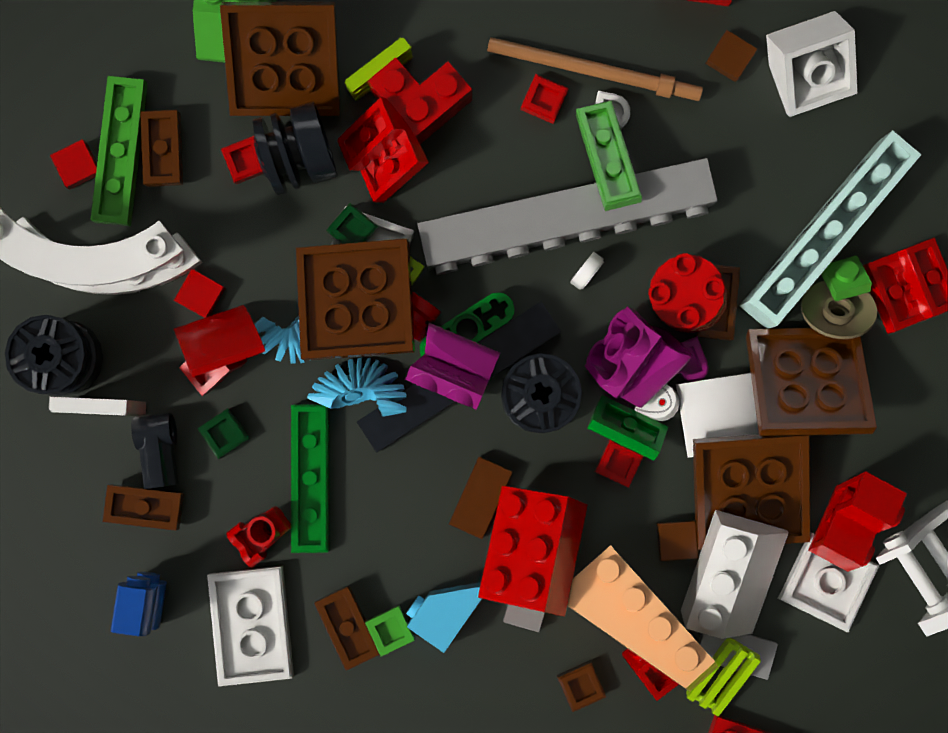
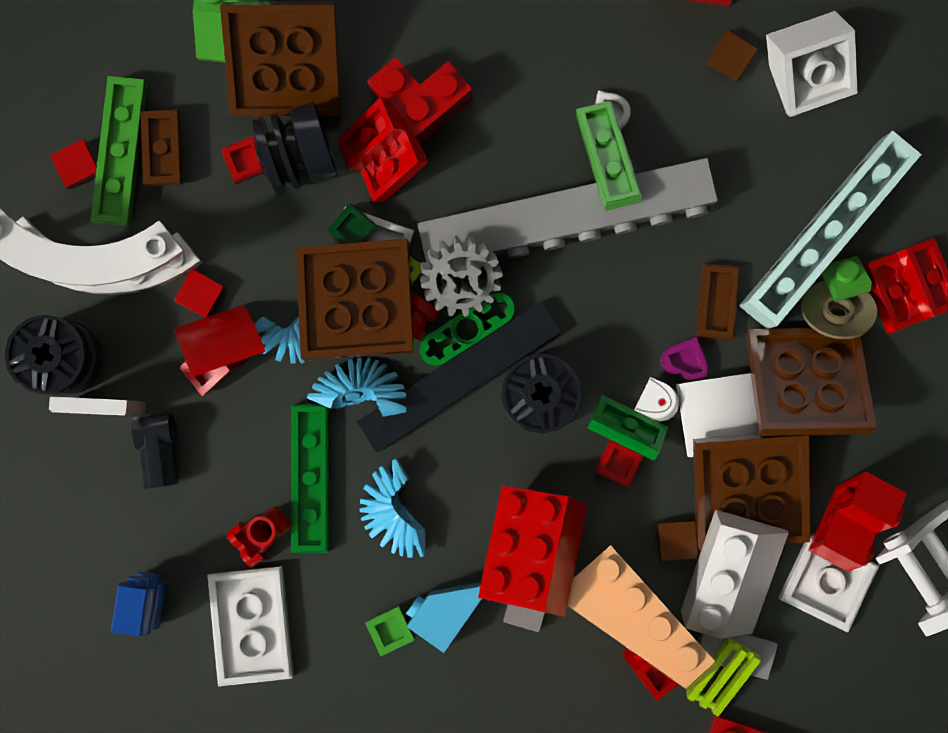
reddish brown plate [102,484,184,531] -> none
dark green tile [198,408,250,459] -> none
reddish brown plate [314,585,380,671] -> none
lime tile [345,38,413,101] -> none
magenta piece [405,323,500,410] -> none
reddish brown tile [449,457,512,539] -> none
medium nougat bar [487,37,703,101] -> none
red tile [521,74,569,124] -> none
reddish brown tile [557,661,606,712] -> none
white tile [570,252,604,290] -> none
magenta piece [585,306,693,408] -> none
red brick [648,253,728,333] -> none
none -> medium azure hair [360,458,425,558]
none -> light grey gear [420,236,502,317]

